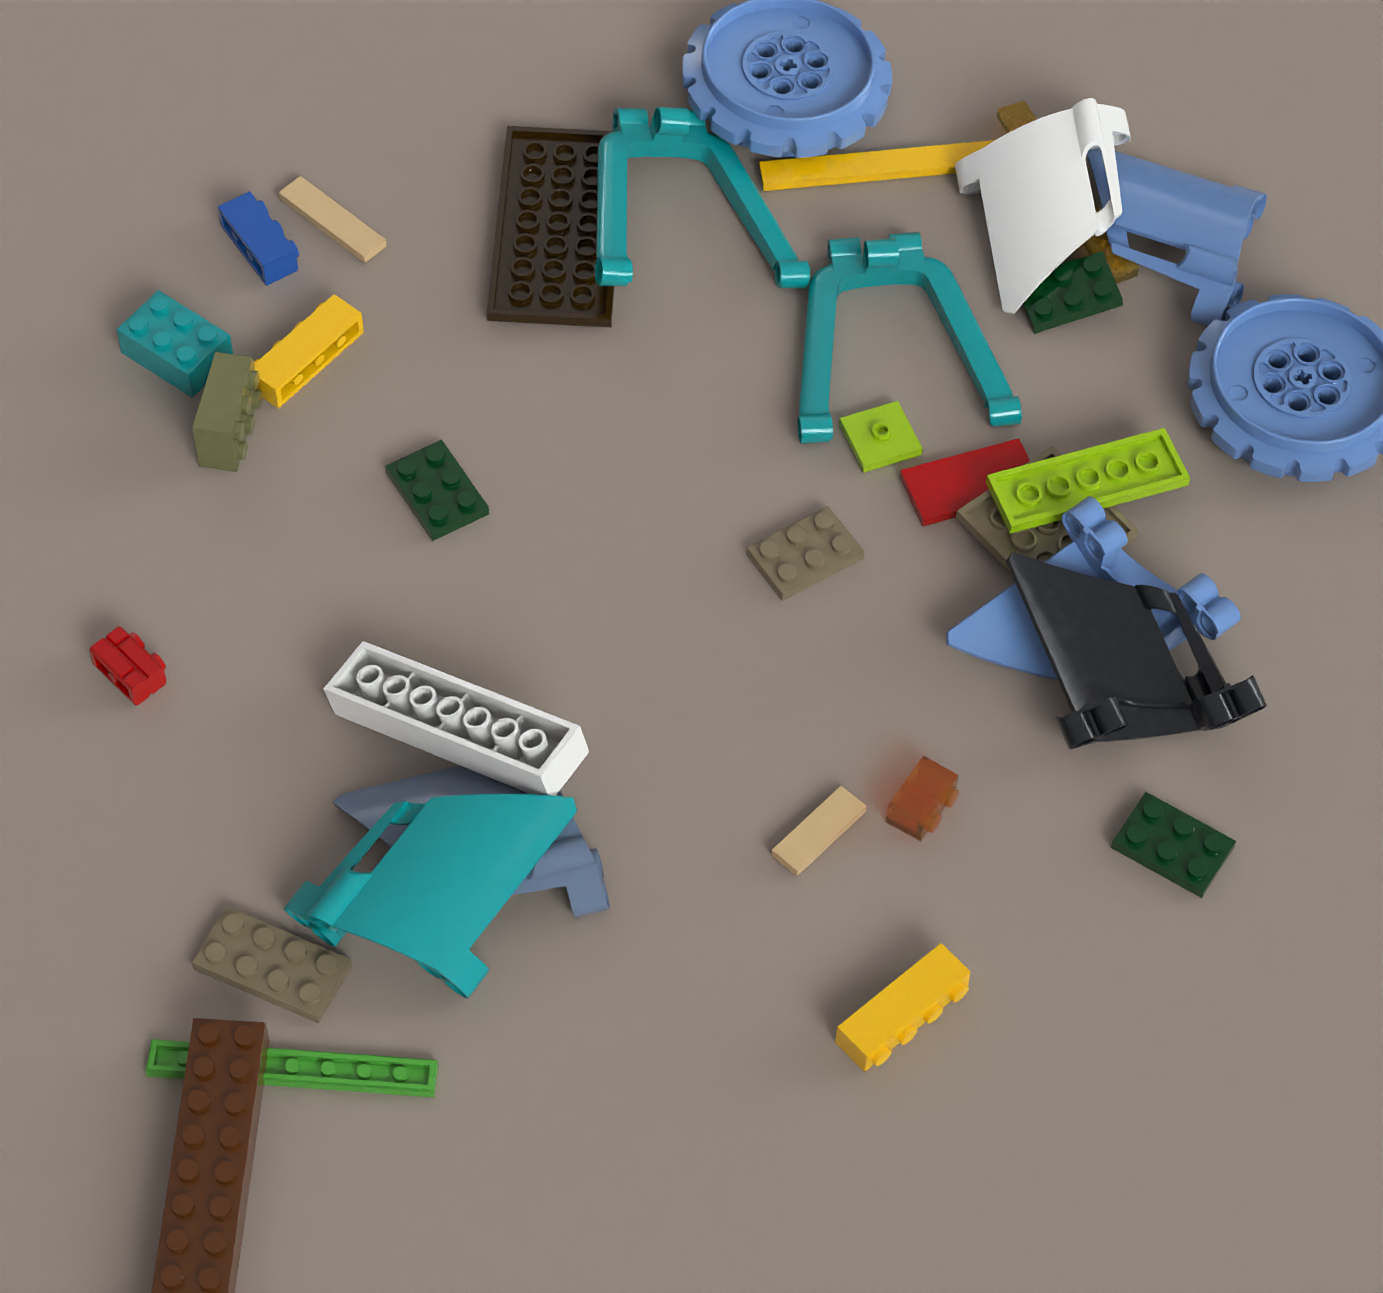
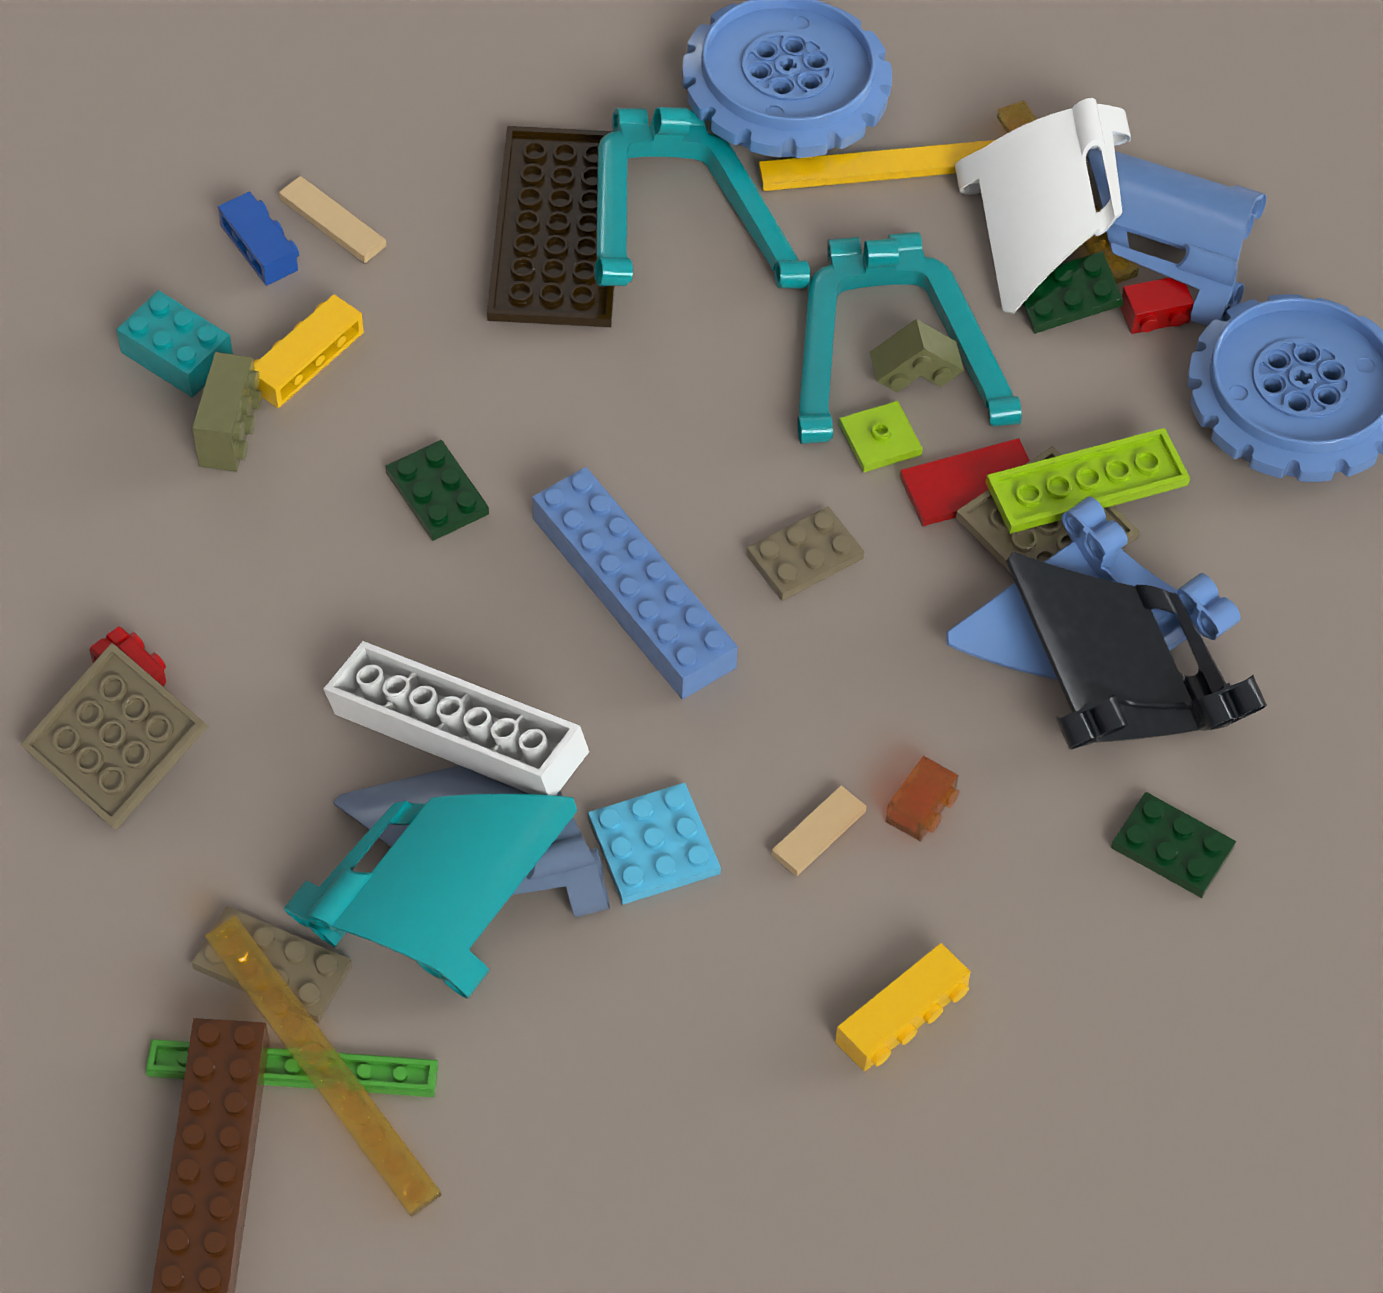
none -> dark tan plate [20,643,209,830]
none -> clear yellow plate [205,916,442,1217]
none -> medium blue brick [532,467,738,700]
none -> medium azure plate [588,783,721,905]
none -> olive brick [870,319,964,392]
none -> red brick [1120,277,1194,334]

